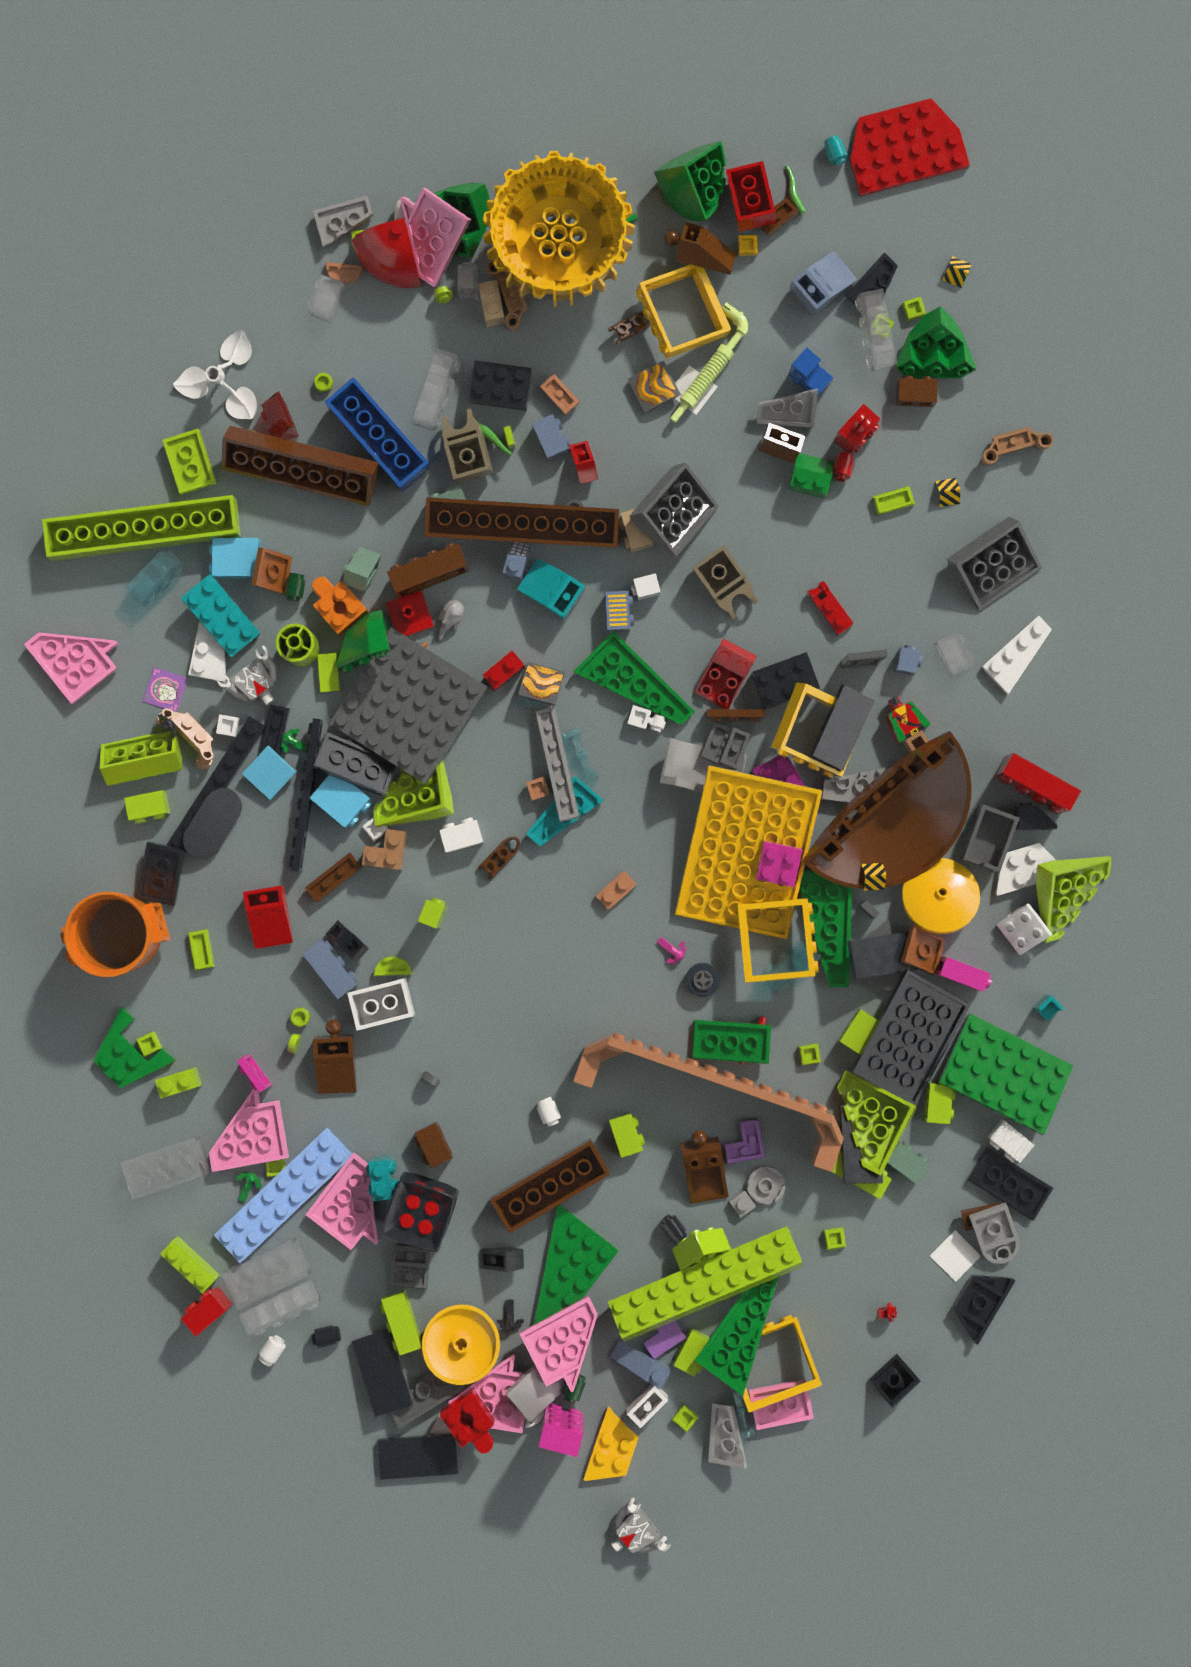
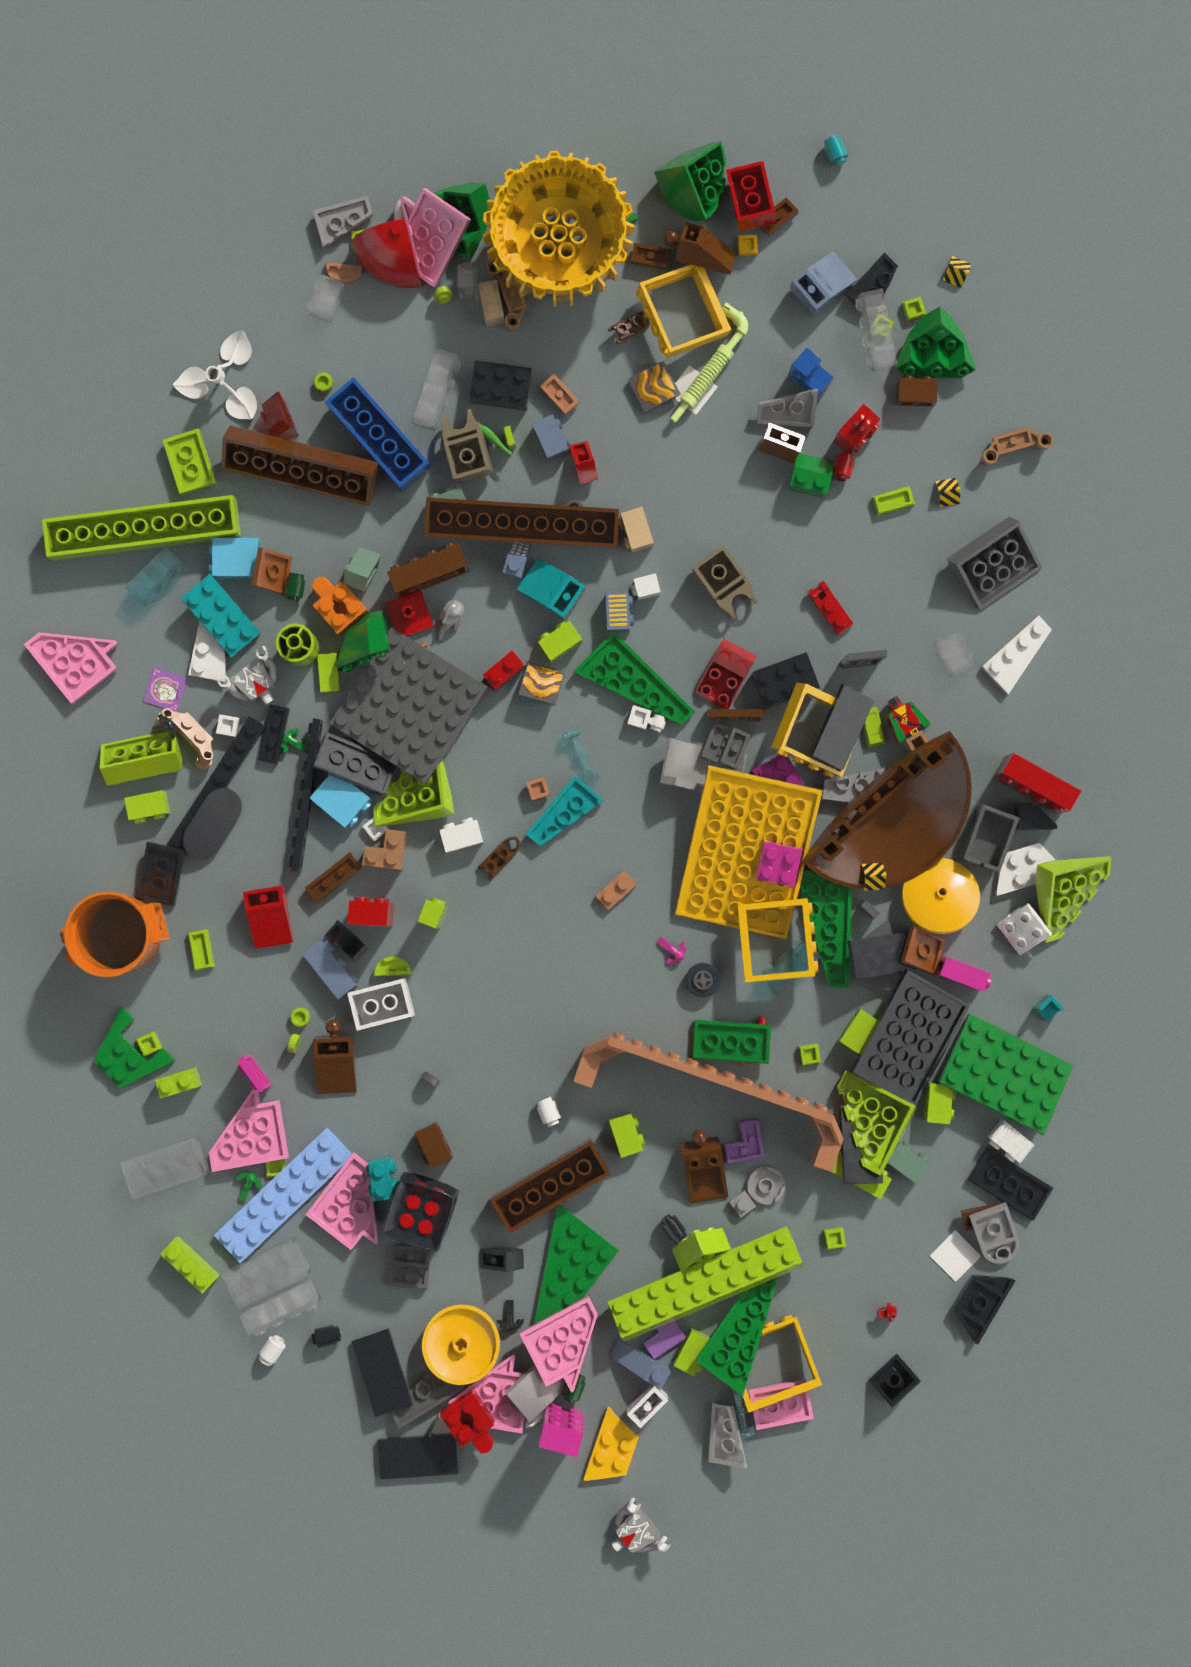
red brick [181,1286,233,1337] -> none
medium azure tile [242,746,297,800] -> none
lime brick [380,1289,422,1355] -> none
light grey plate [535,706,580,822] -> none
dark grey slope [629,462,719,557] -> none
lime tile [671,1404,699,1433] -> none
bright green animal [785,166,806,215] -> none
red plate [850,98,970,197] -> none
sand blue brick [894,645,922,675] -> none
none -> red brick [347,897,394,926]
none -> lime piece [538,620,583,663]
none -> reddish brown plate [631,243,671,270]
none -> lime tile [863,706,886,748]

